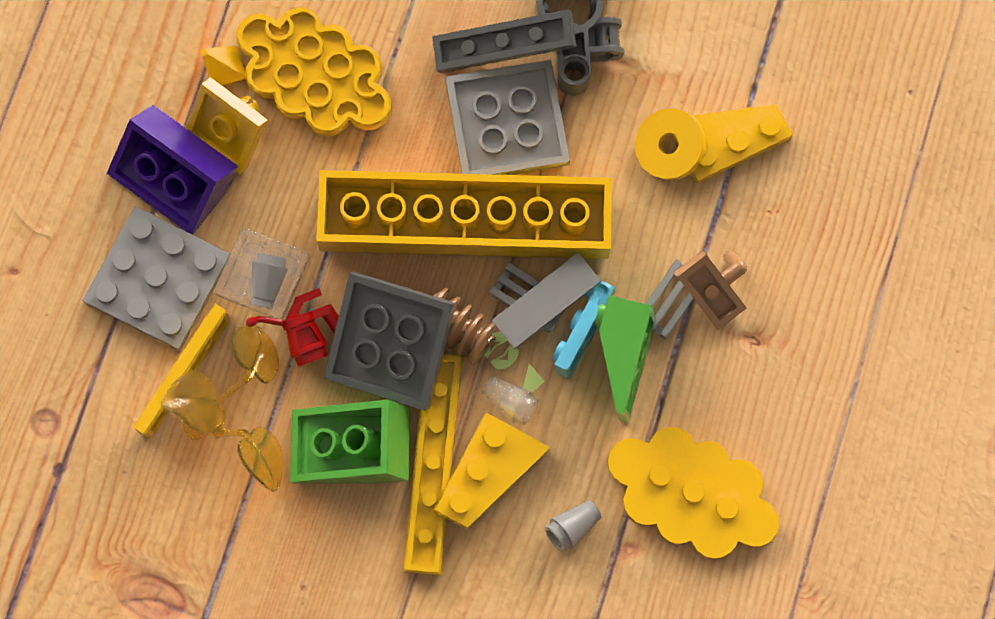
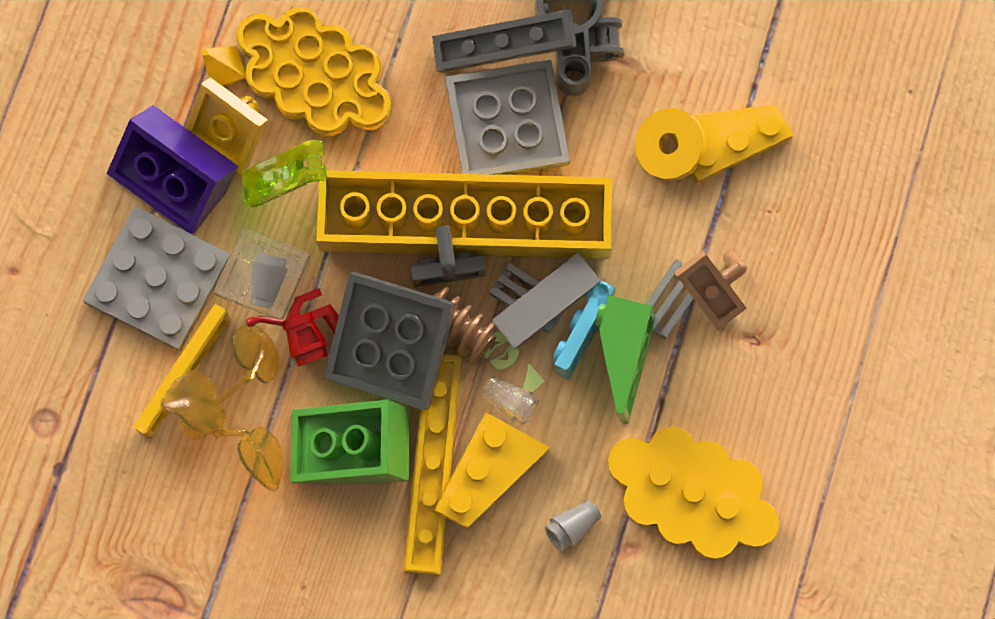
none -> clear neon green plate [241,140,327,208]
none -> dark grey plate [411,226,486,287]

